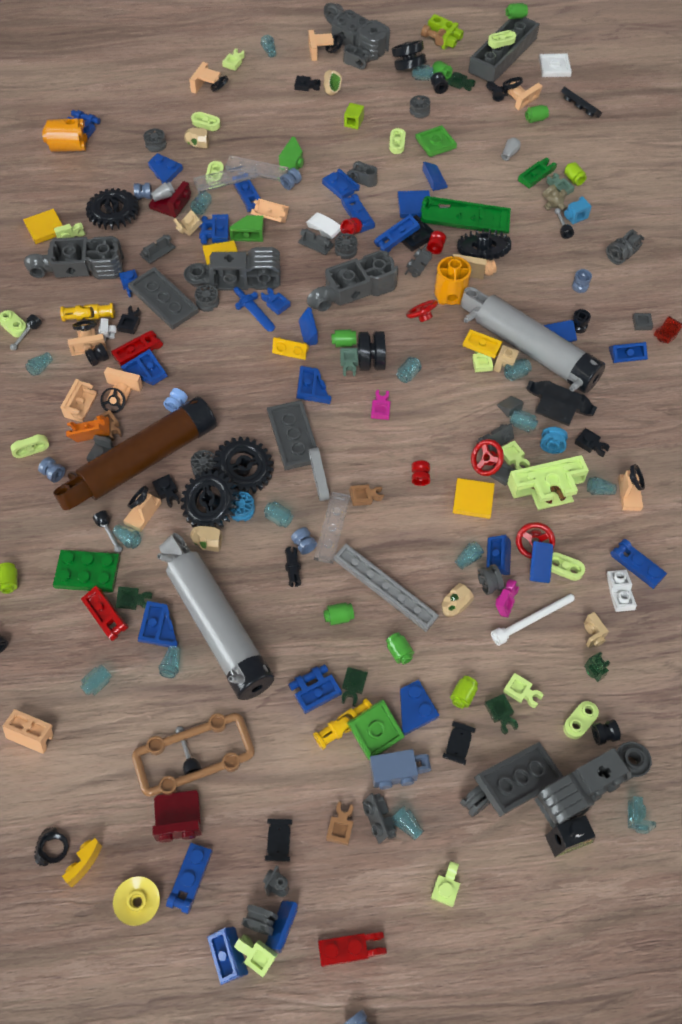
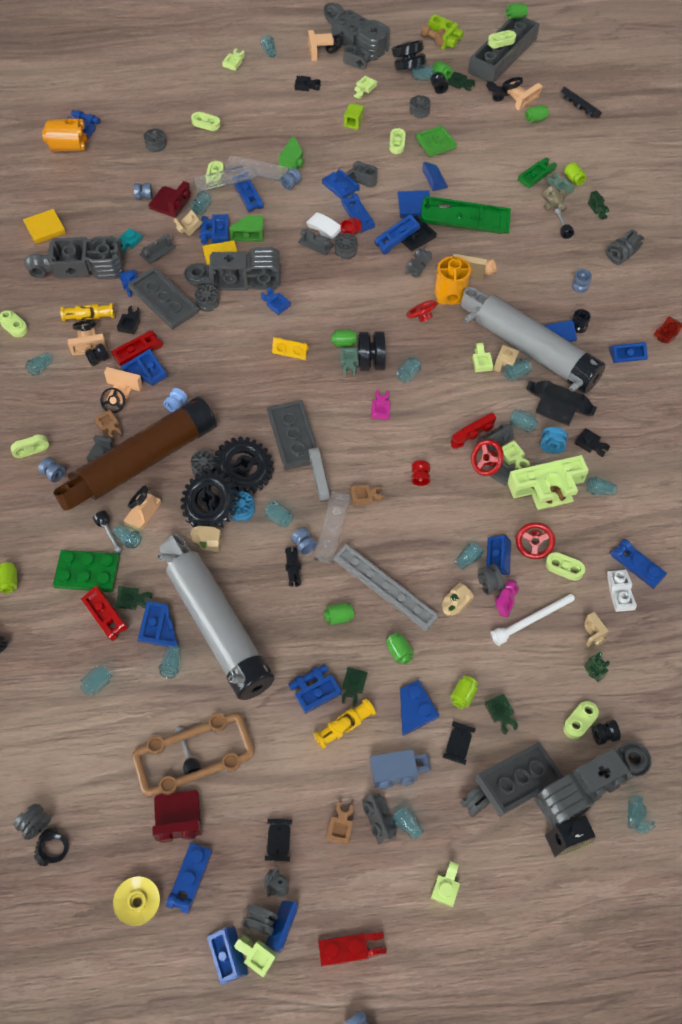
light nougat hinge [2,709,53,754] -> none
hinge [10,314,42,351] -> none
yellowish green plate [54,223,85,238] -> none
light nougat hinge [61,379,98,422] -> none
yellow slope [62,838,102,887] -> none
orange hinge [66,415,110,442] -> none
black gear [85,188,139,230] -> none
white tile [98,318,116,341] -> none
blue wing [148,153,183,184] -> none
light grey cone [150,181,175,202] -> none
black plate [152,474,180,508] -> none
tan rock [184,128,209,149] -> none
light nougat piece [189,62,228,93] -> none
blue sword [234,287,275,332] -> none
light nougat hinge [251,198,289,223] -> none
blue wing [296,366,331,404] -> none
blue slope [299,307,318,346] -> none
dark grey brick [306,250,398,312] -> none
tan rock [324,70,342,96] -> none
bright green plate [347,699,405,760] -> none
red wheel [427,231,446,254] -> none
yellow tile [452,478,495,519] -> none
black gear [457,229,512,261] -> none
yellow panel [463,329,503,358] -> none
dark grey slope [497,396,524,417] -> none
light grey cone [501,138,521,161] -> none
yellowish green plate [503,673,544,708] -> none
blue slope [530,541,553,583] -> none
white tile [539,54,572,77] -> none
dark azure brick [564,196,592,224] -> none
light nougat piece [618,464,645,511] -> none
dark grey tile [632,313,653,330] -> none
none -> dark grey wheel [13,804,51,840]
none -> teal plate [119,228,143,254]
none -> yellowish green plate [354,76,377,99]
none -> red hinge [450,412,497,449]
none -> clear green plate [588,190,610,220]

